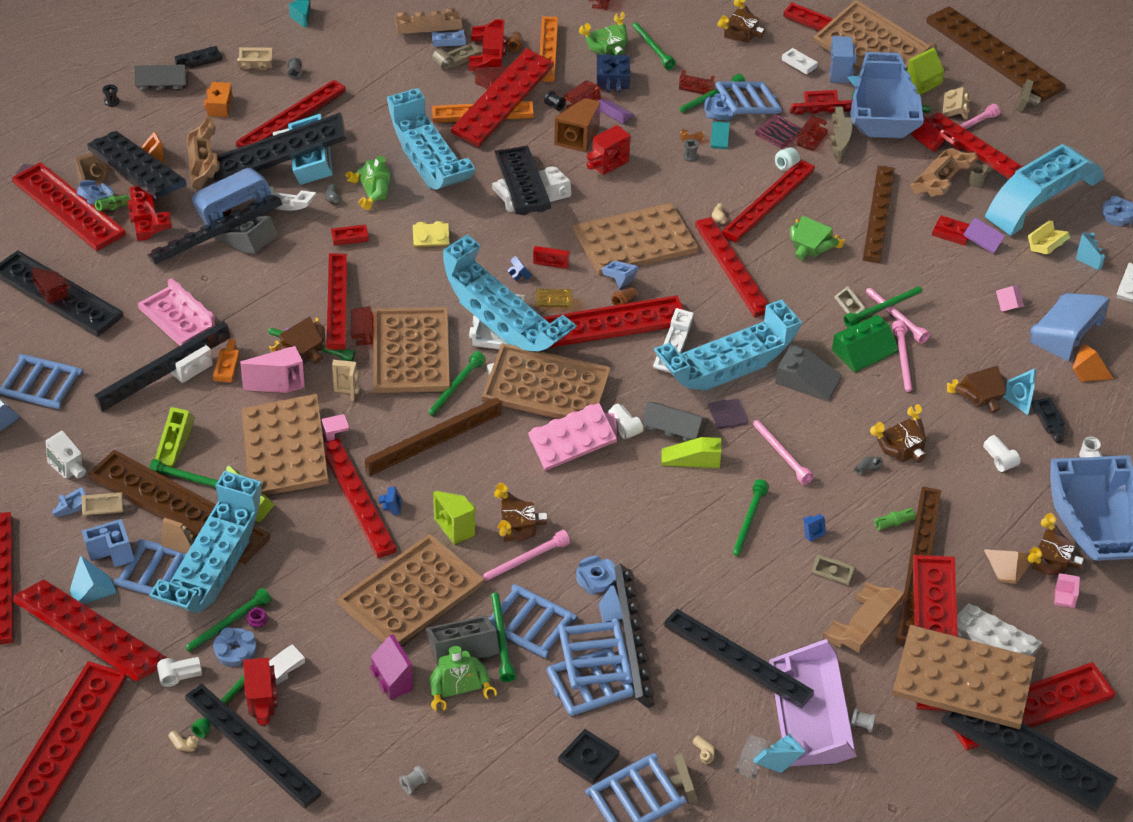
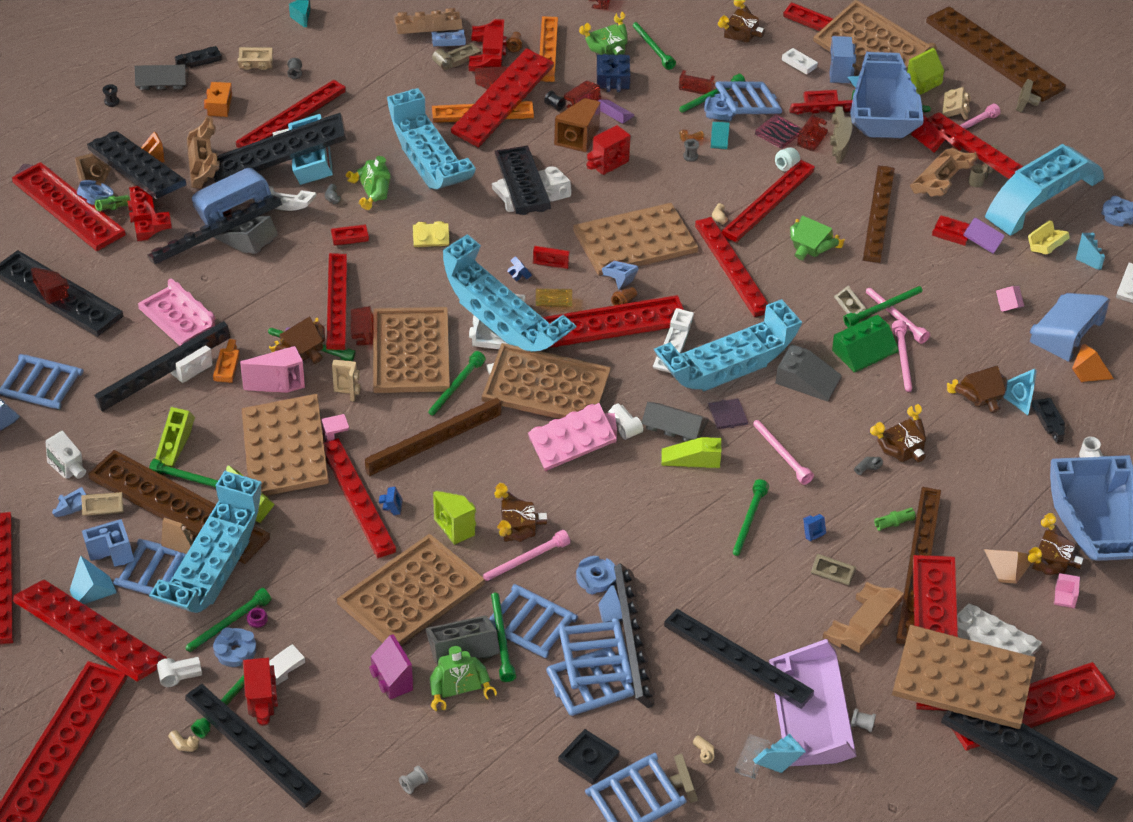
white piece [983,435,1020,472] -> none

